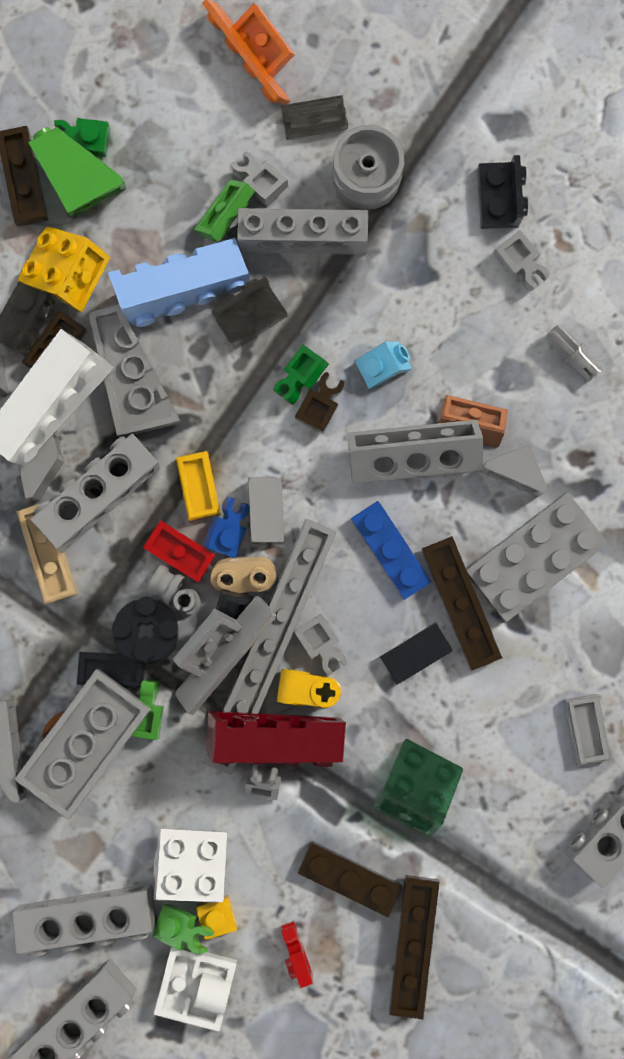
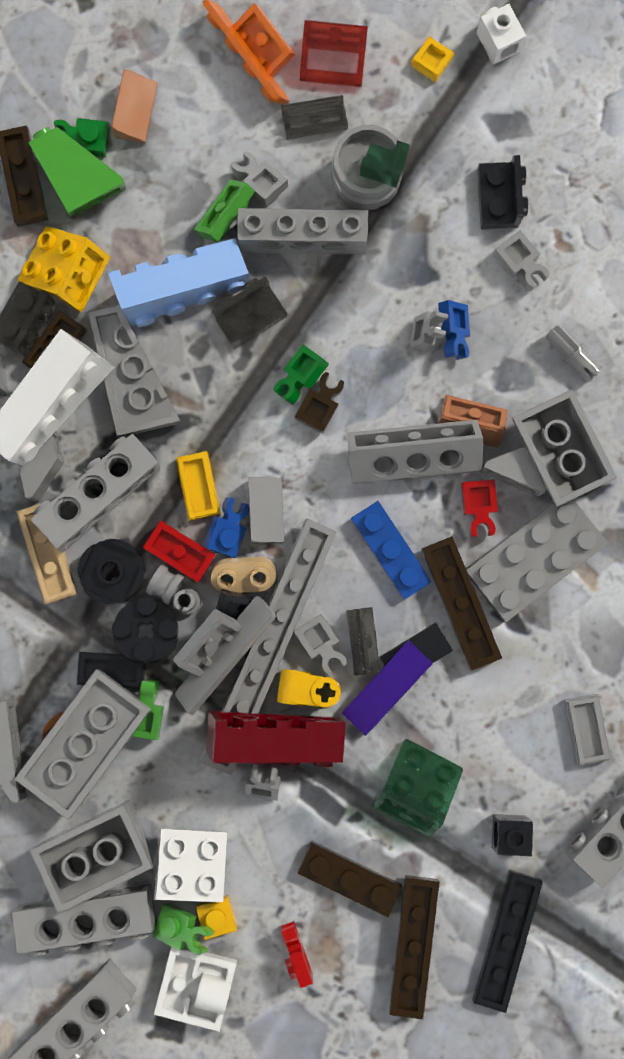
medium azure bracket [355,341,412,389] -> none
none -> light grey slope [30,800,153,914]
none -> black plate [77,539,145,605]
none -> nougat slope [111,69,158,144]
none -> clear red tile [300,20,368,87]
none -> dark purple tile [342,640,433,736]
none -> clear smoke tile [346,607,381,676]
none -> clear green panel [360,140,410,188]
none -> yellow tile [410,36,455,83]
none -> light grey plate [410,311,448,351]
none -> blue plate [438,300,470,360]
none -> red plate [461,479,498,538]
none -> black tile [472,869,543,1013]
none -> white brick [477,4,526,65]
none -> black brick [492,814,533,857]
none -> light grey slope [512,389,617,507]

